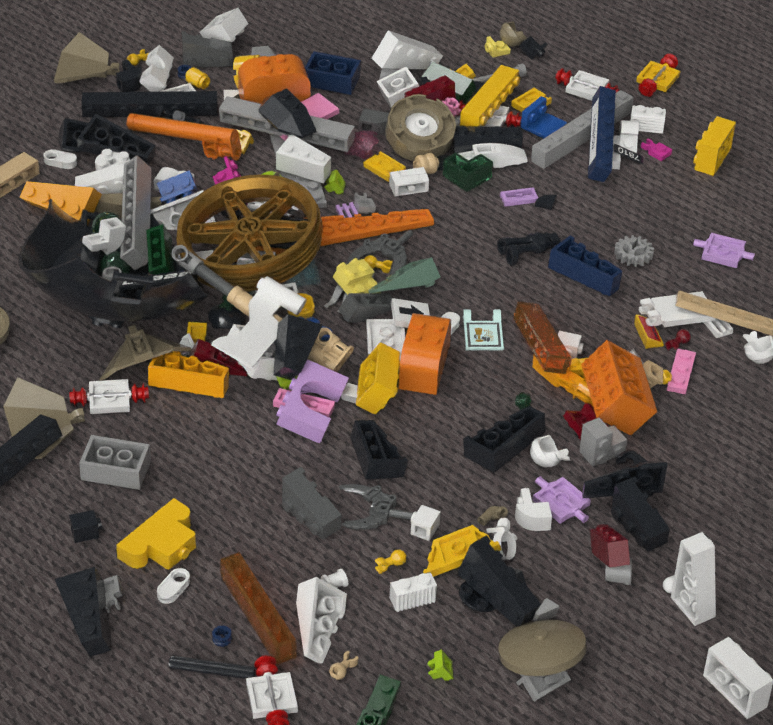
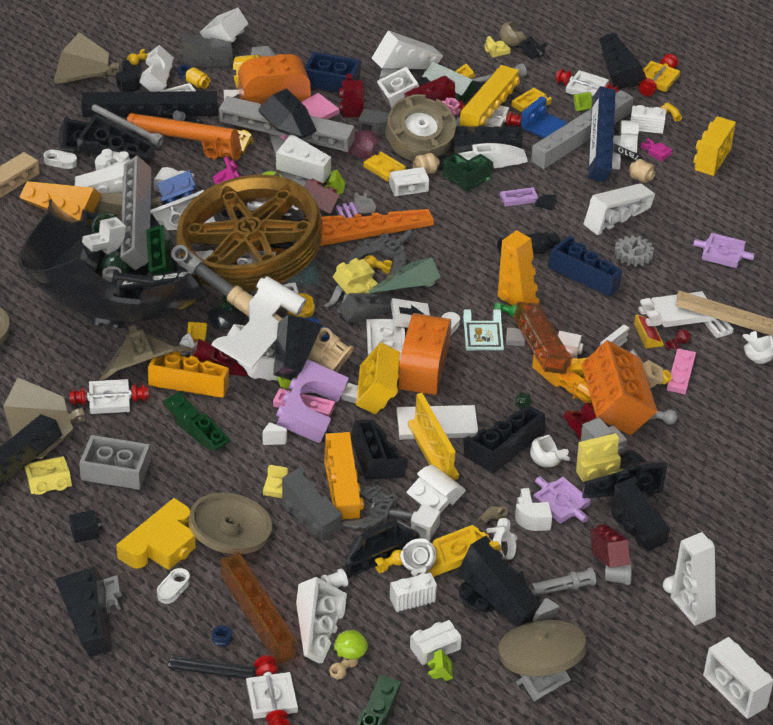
none -> light yellow plate [24,456,72,495]
none -> light grey piece [92,105,164,148]
none -> dark green slope [163,391,230,451]
none -> dark tan dish [188,492,272,555]
none -> white slope [263,422,287,445]
none -> light yellow bracket [263,465,288,498]
none -> bracket [304,178,339,214]
none -> light orange wedge [324,432,364,520]
none -> lime hair [334,630,368,659]
none -> dark red brick [338,74,364,118]
none -> black wedge [345,520,420,578]
none -> white tile [397,405,478,440]
none -> white hat [400,539,437,576]
none -> white brick [406,465,466,514]
none -> yellow fence [408,393,459,480]
none -> white brick [410,620,462,665]
none -> green arm [494,302,523,319]
none -> light orange wedge [497,230,539,313]
none -> light grey tile [506,328,526,346]
none -> light grey pin [531,567,596,597]
none -> lime tile [573,92,592,111]
none -> light yellow plate [576,433,621,482]
none -> white wedge [583,183,655,235]
none -> black wedge [599,33,647,89]
none -> white tile [600,325,629,347]
none -> tan piece [629,159,656,184]
none -> light grey arm [650,409,678,425]
none -> yellow arm [661,102,682,121]

